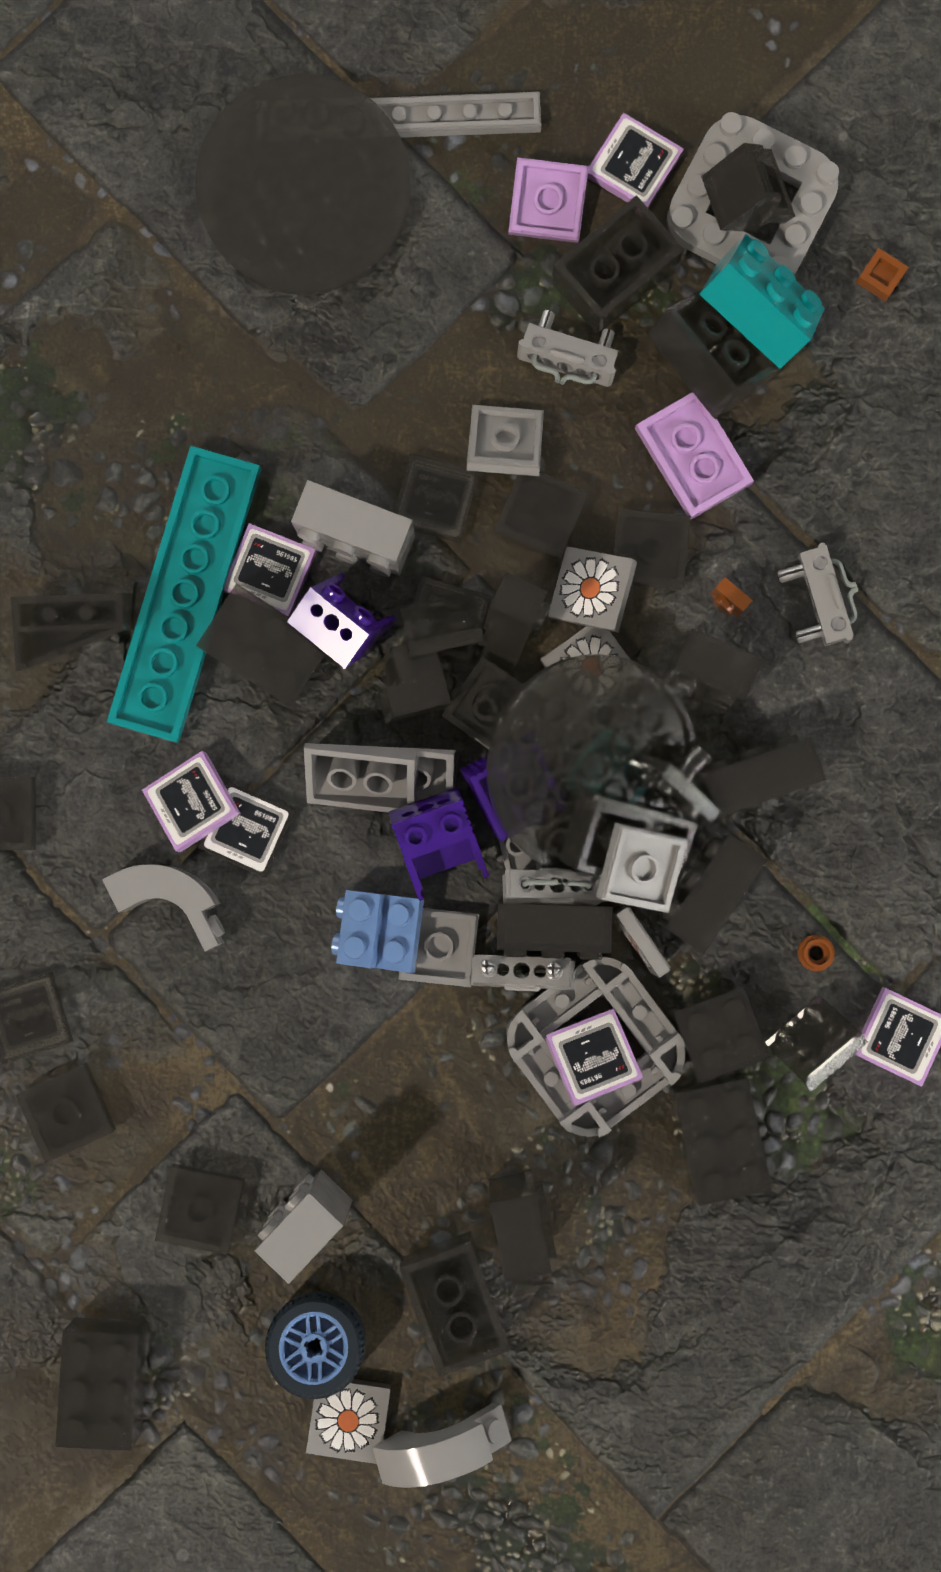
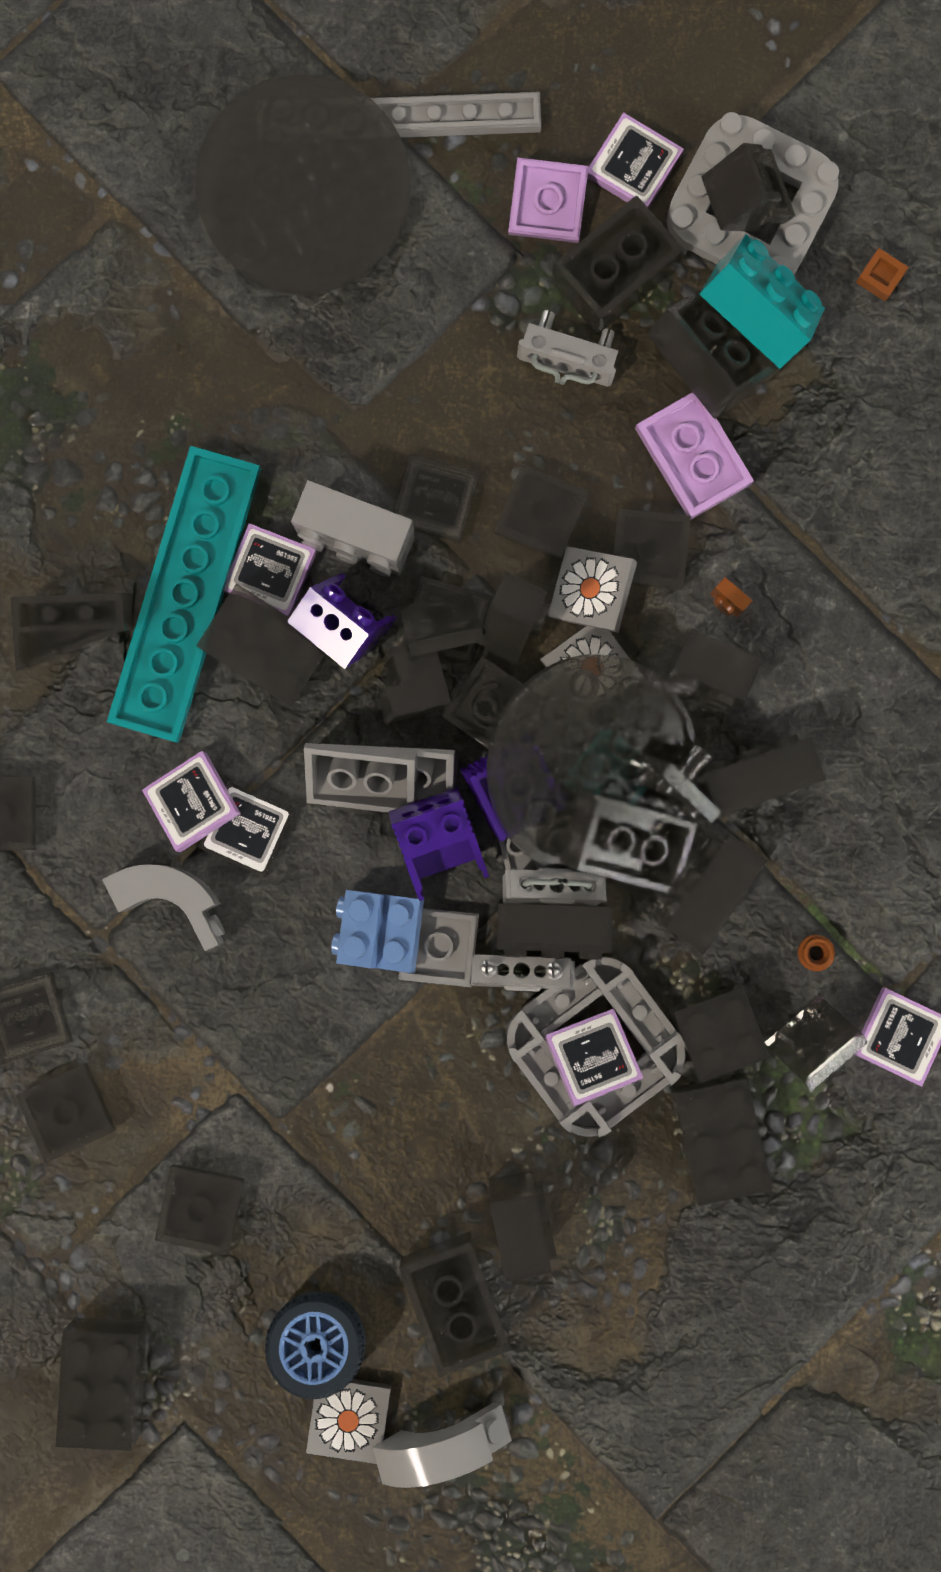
light grey brick [255,1170,353,1284] -> none
light grey tile [467,405,544,476] -> none
light grey tile [596,823,688,913] -> none
light grey tile [609,905,671,978] -> none
light grey piece [778,543,858,646] -> none

